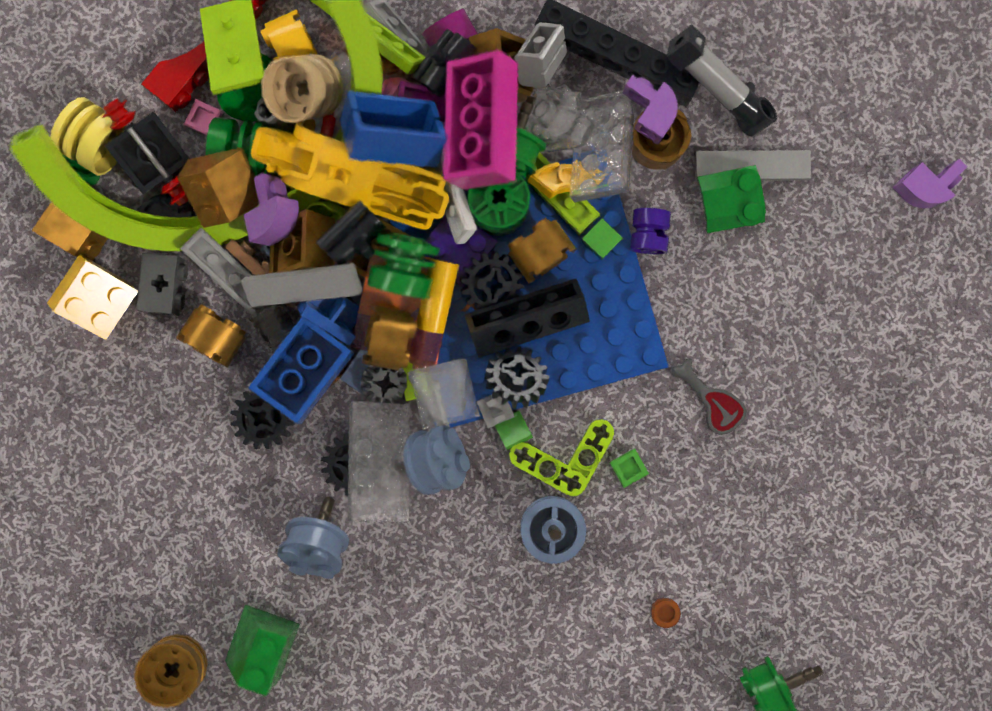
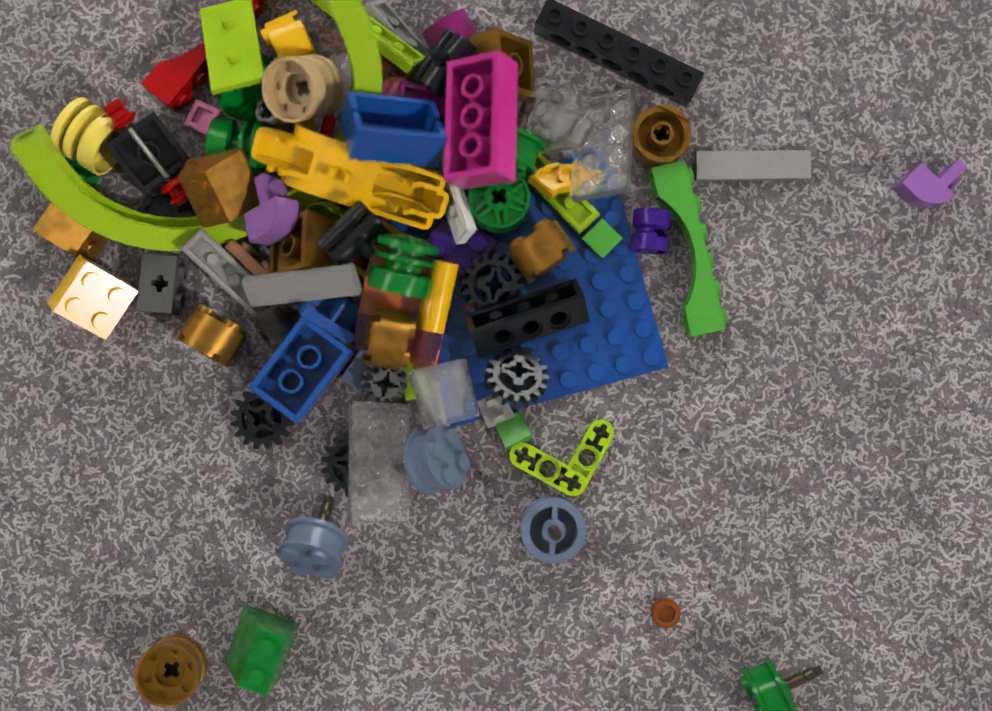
light grey brick [515,22,567,88] -> none
bright green tile [609,448,649,488] -> none
medium lavender brick [622,75,678,145] -> none
piece [666,24,777,137] -> none
dark grey piece [672,359,747,435] -> none
green slope [697,165,766,233] -> none
none -> bright green arch [648,160,728,339]

